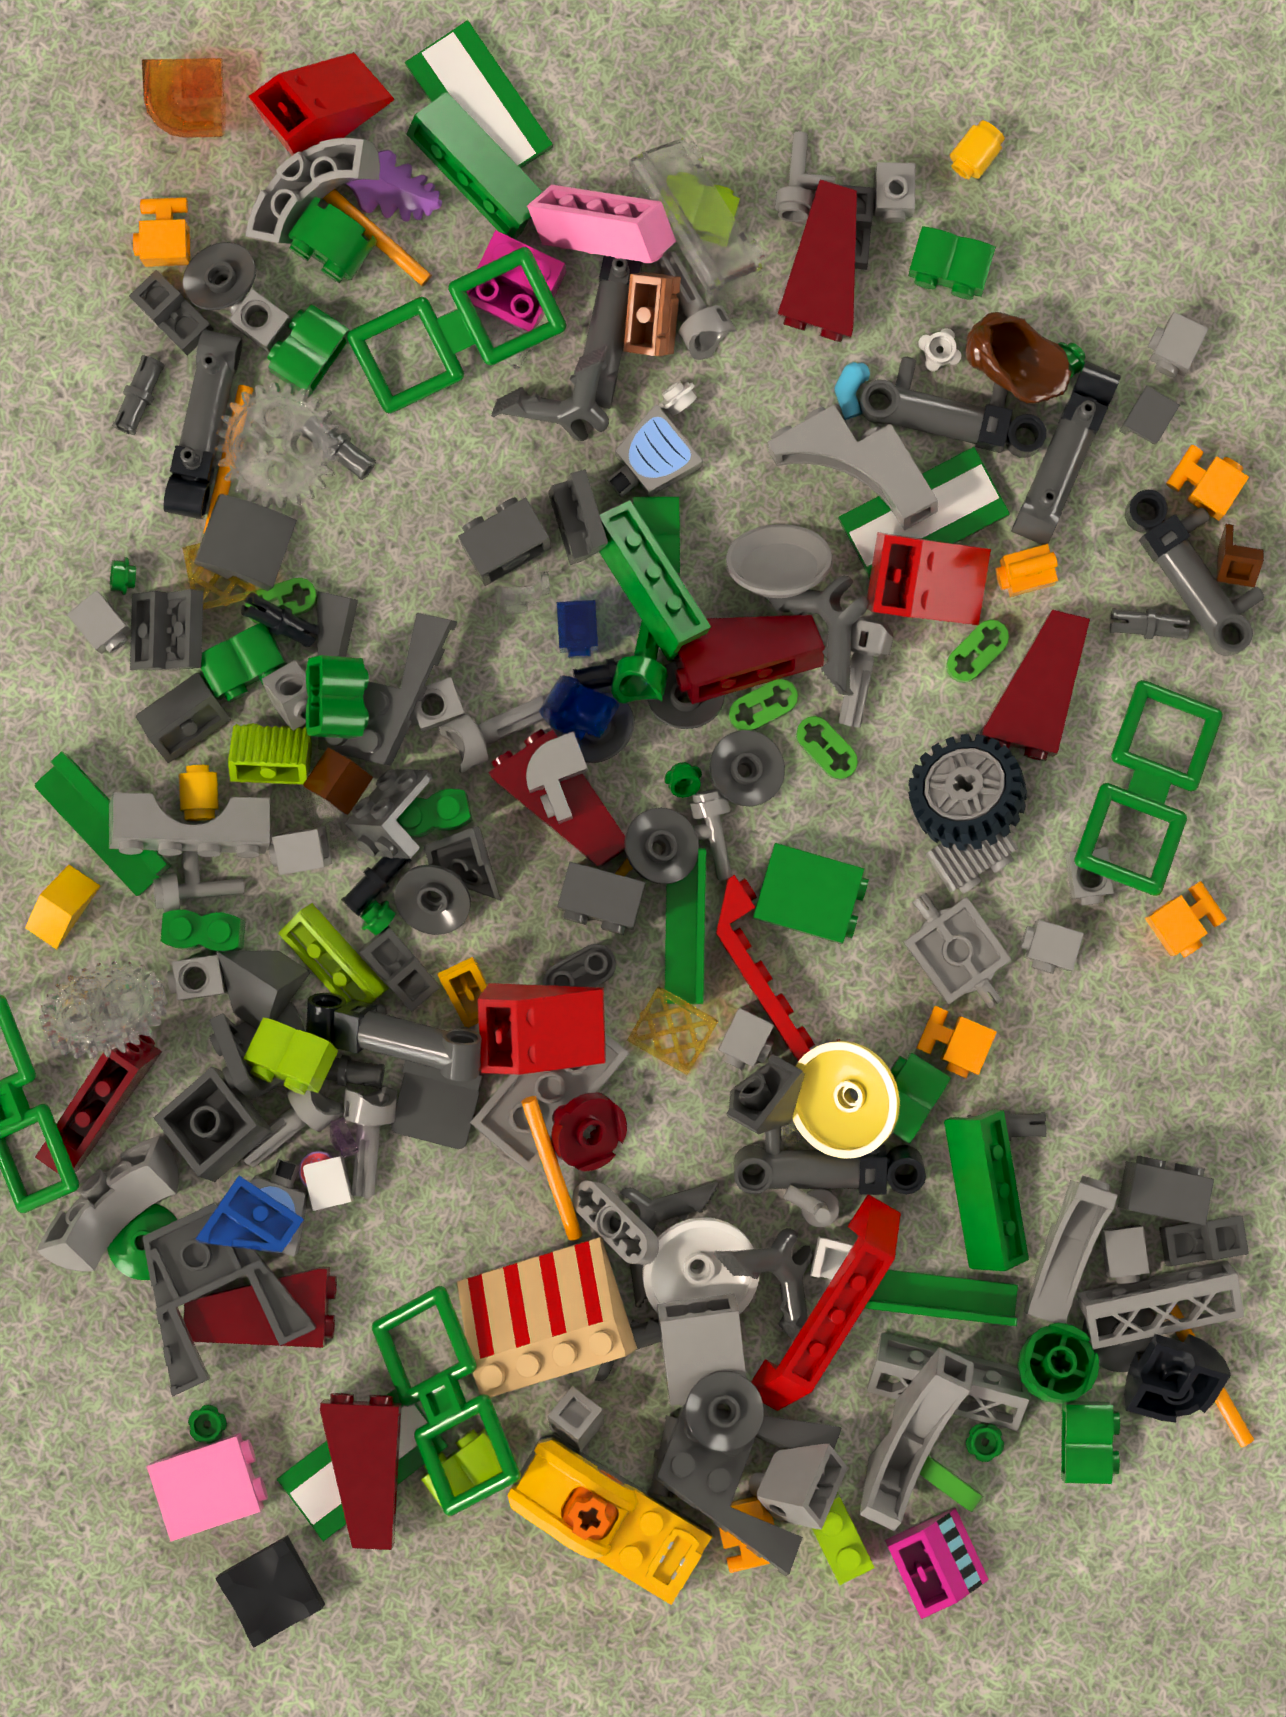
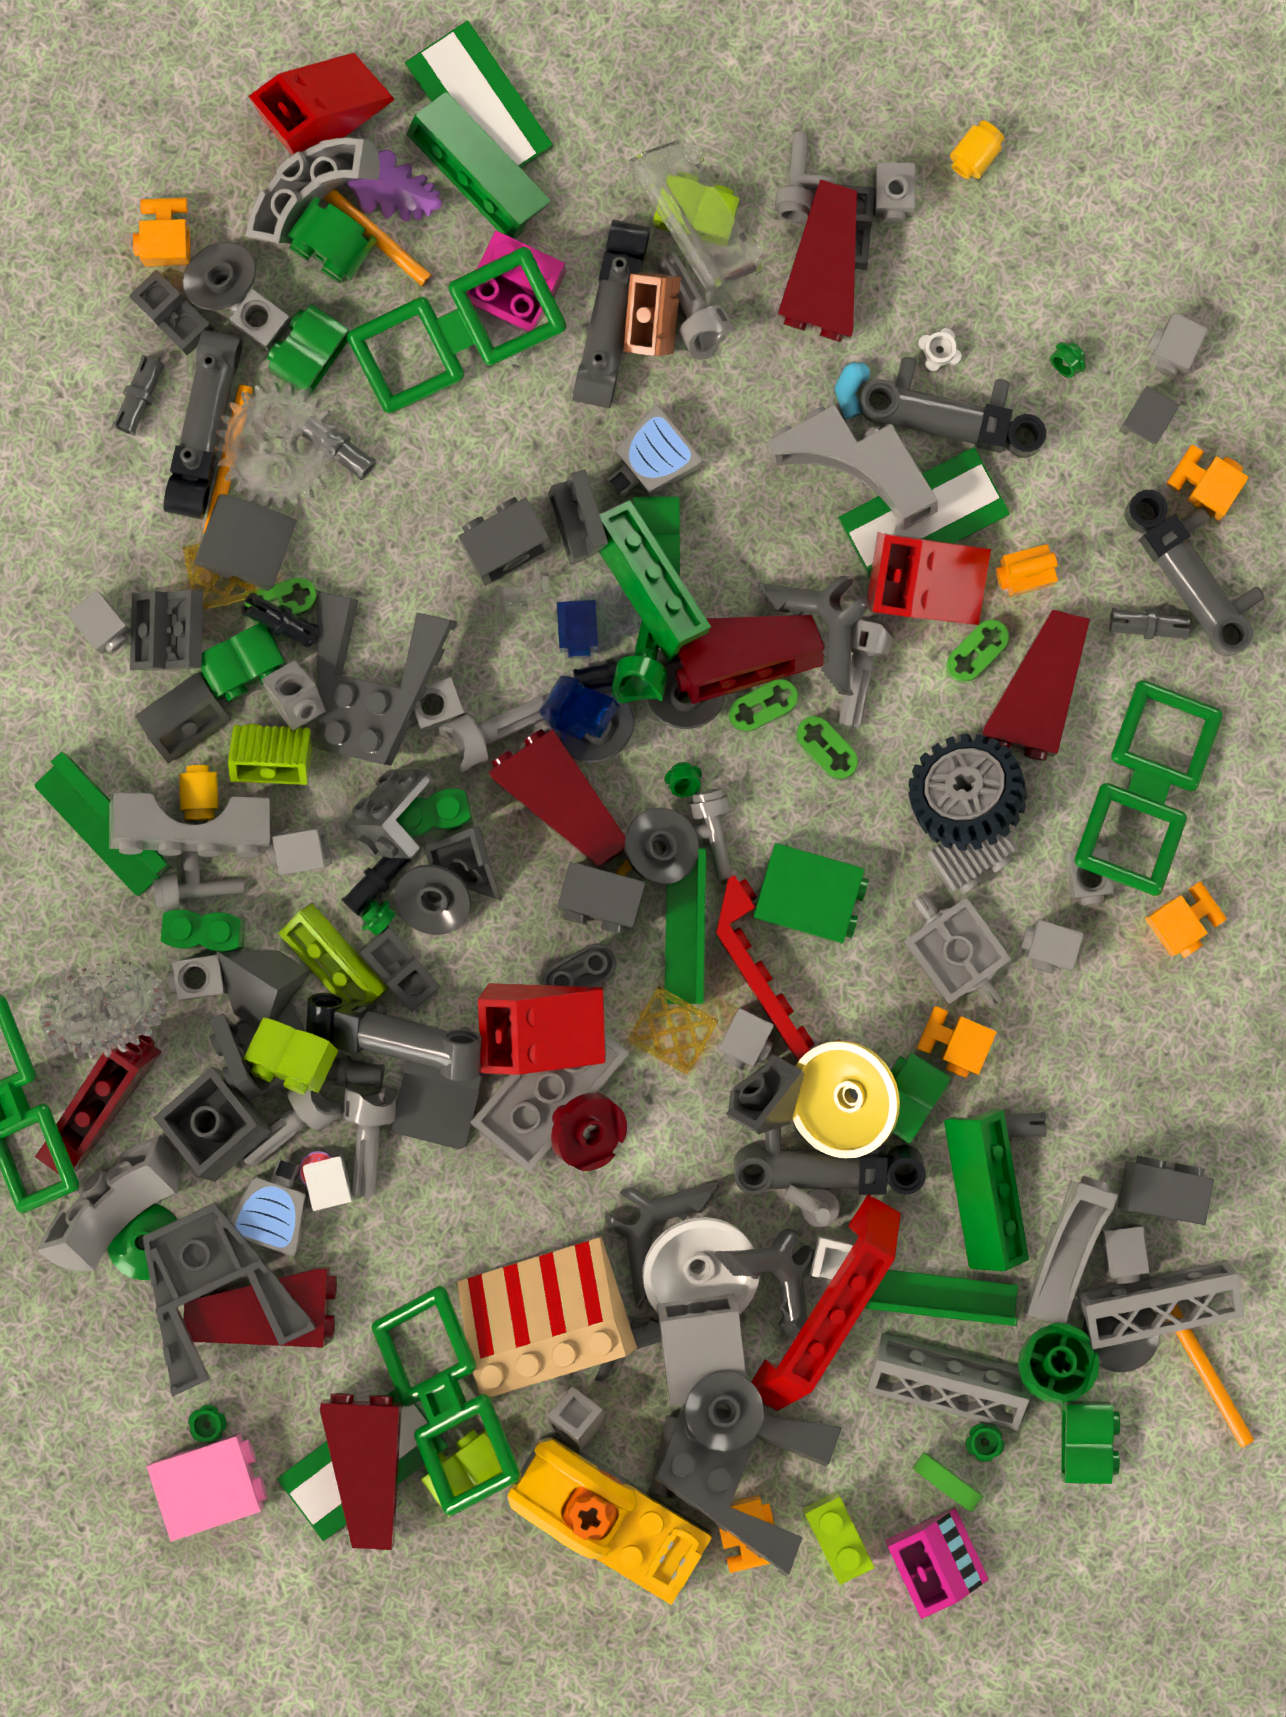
yellow slope [25,864,101,949] -> none
green plate [110,557,136,595] -> none
clear orange brick [142,58,226,138] -> none
blue wing [195,1175,304,1253] -> none
black brick [215,1535,325,1648] -> none
reddish brown panel [303,747,374,815] -> none
green brick [306,655,369,739] -> none
tile [330,1117,359,1158] -> none
yellow slope [437,957,488,1028] -> none
dark grey piece [491,345,609,441] -> none
light orange bar [521,1096,583,1240] -> none
light grey brick [526,731,588,824] -> none
bright pink brick [527,185,676,263] -> none
light grey beam [572,1181,659,1265] -> none
white plate [659,381,697,416] -> none
dark grey dish [709,730,785,807] -> none
light grey piece [726,524,832,598] -> none
light grey torso [749,1444,848,1529] -> none
light grey arch [860,1347,974,1531] -> none
green brick [908,226,996,300] -> none
reddish brown hair [966,312,1071,403] -> none
dark grey piece [1011,361,1121,545] -> none
black brick [1124,1334,1231,1423] -> none
dark grey slope [1159,1215,1249,1266] -> none
reddish brown panel [1216,524,1264,588] -> none

